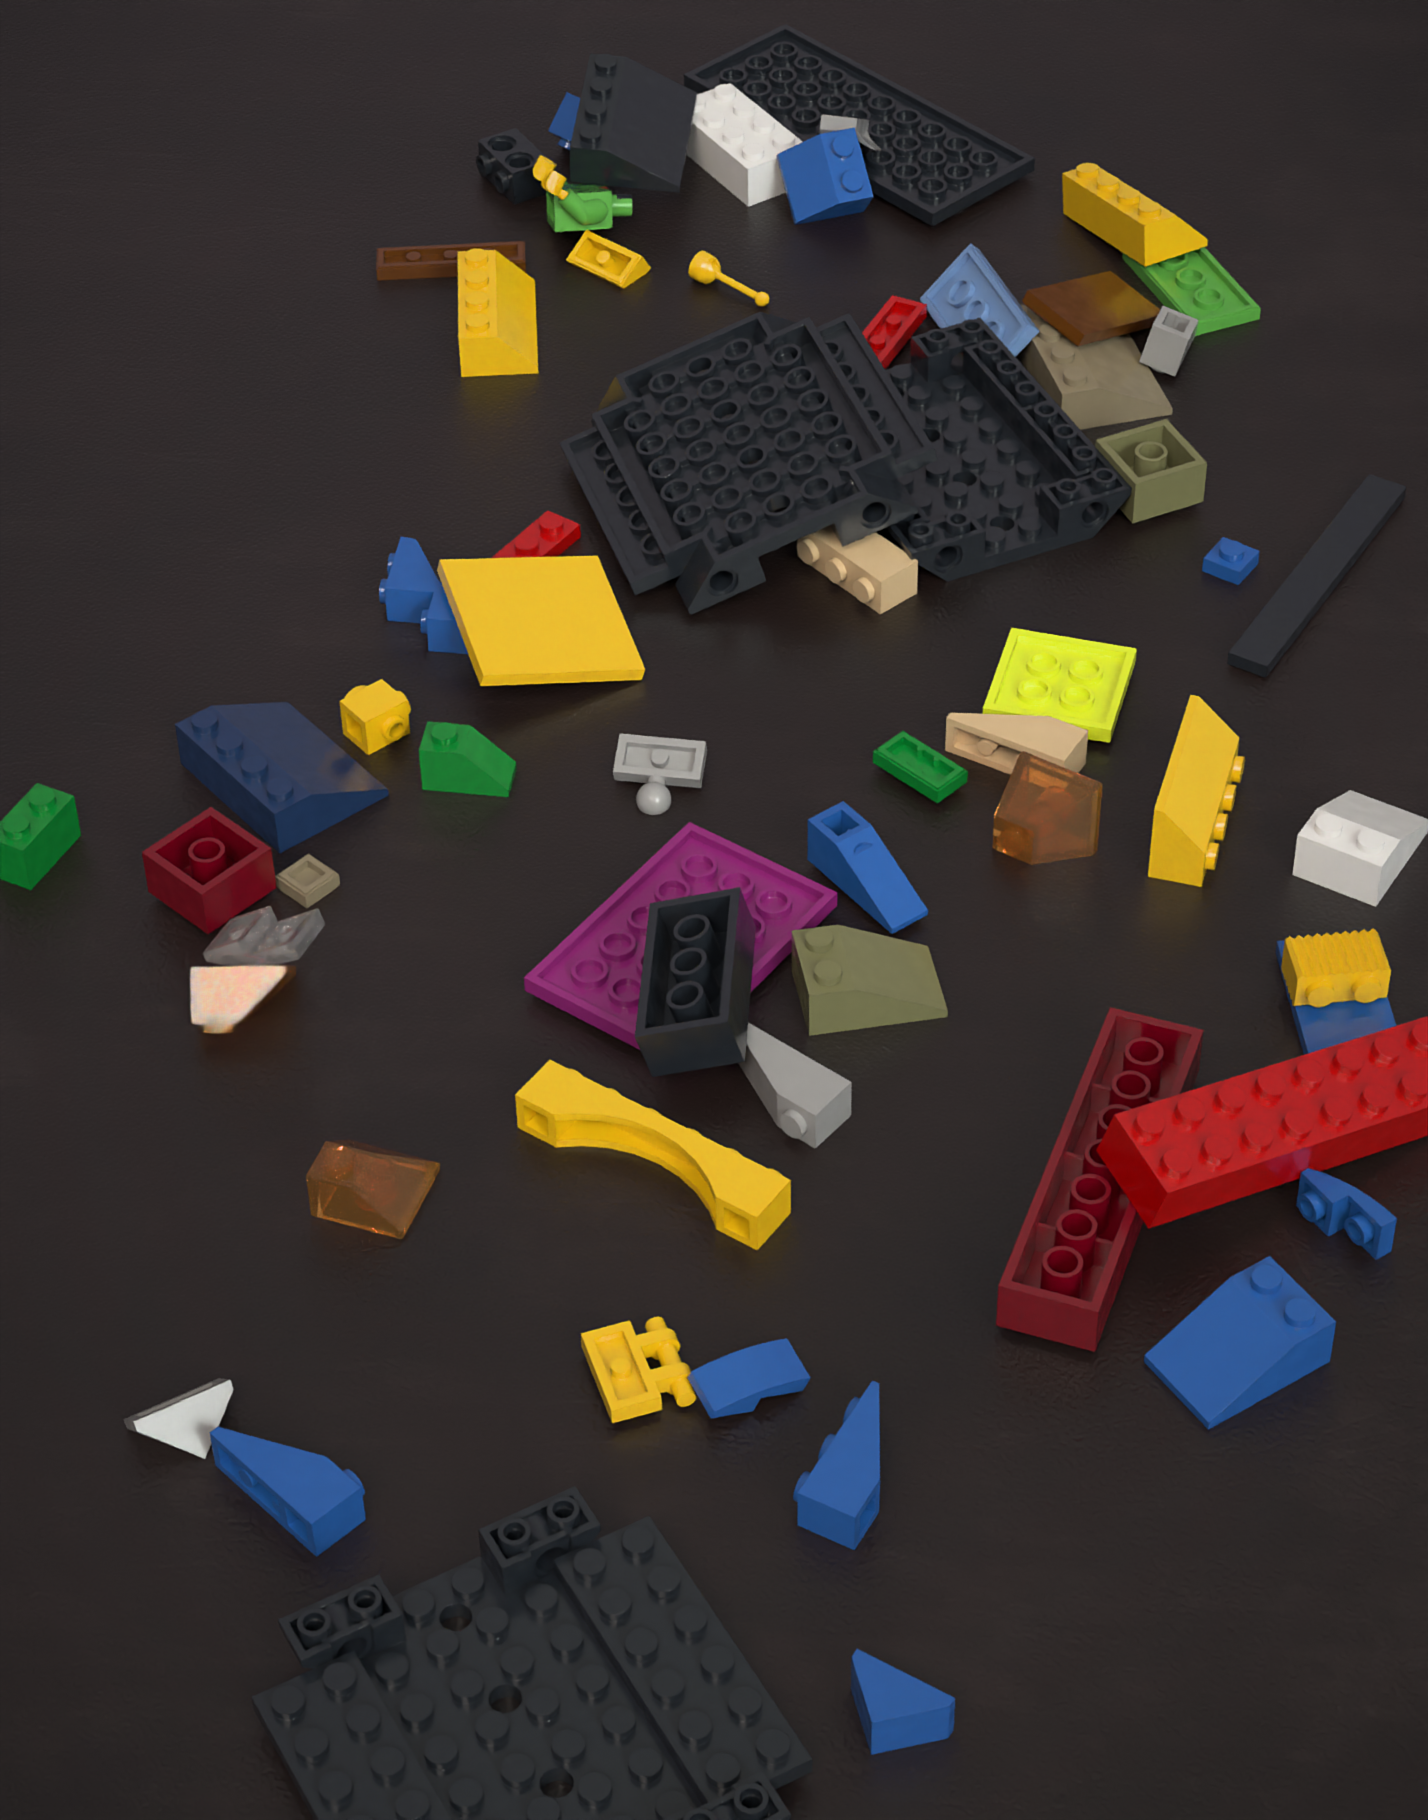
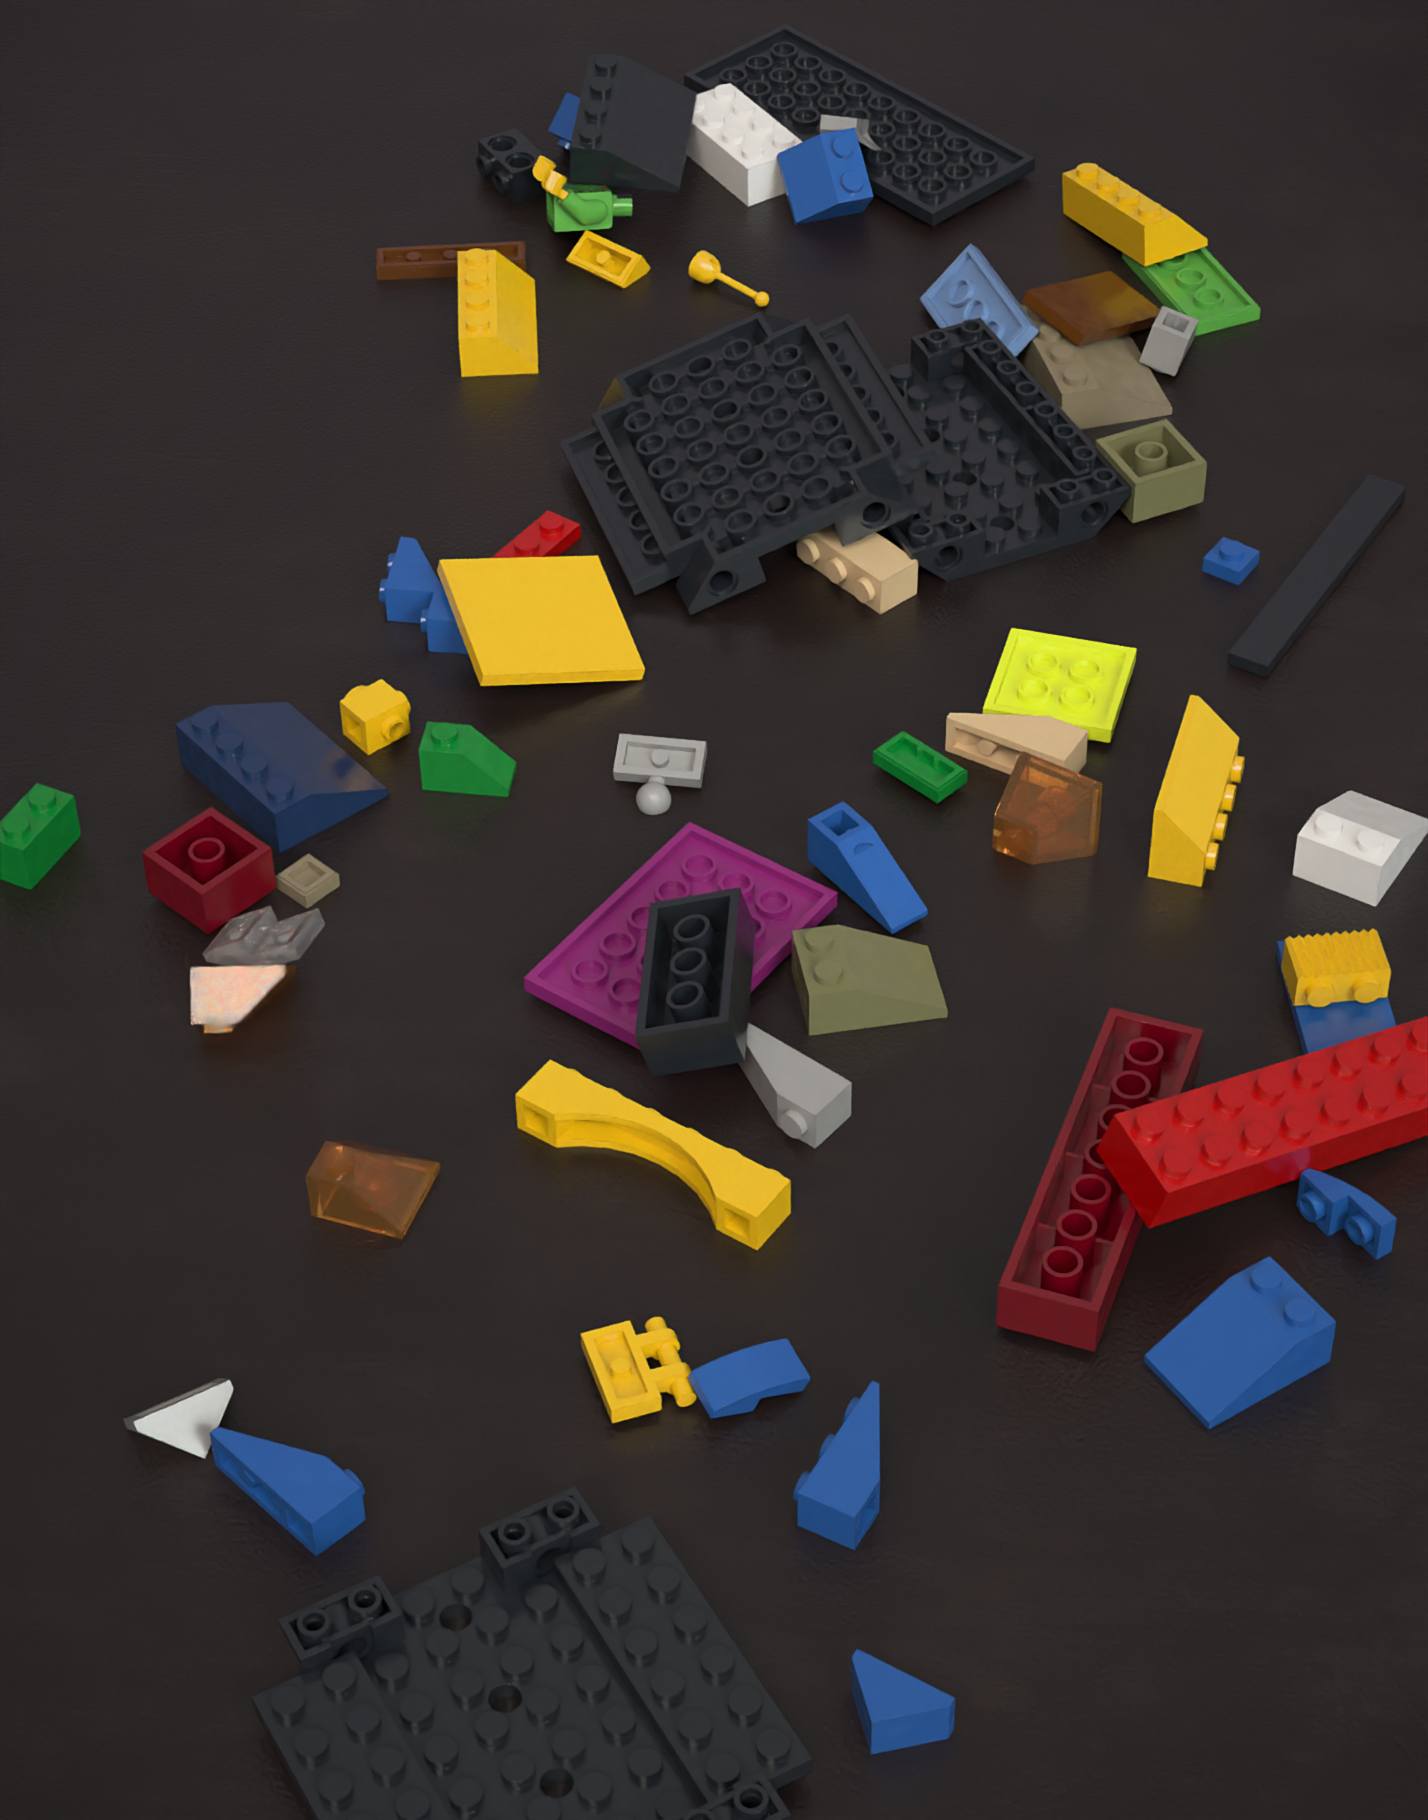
red plate [862,295,927,369] -> none

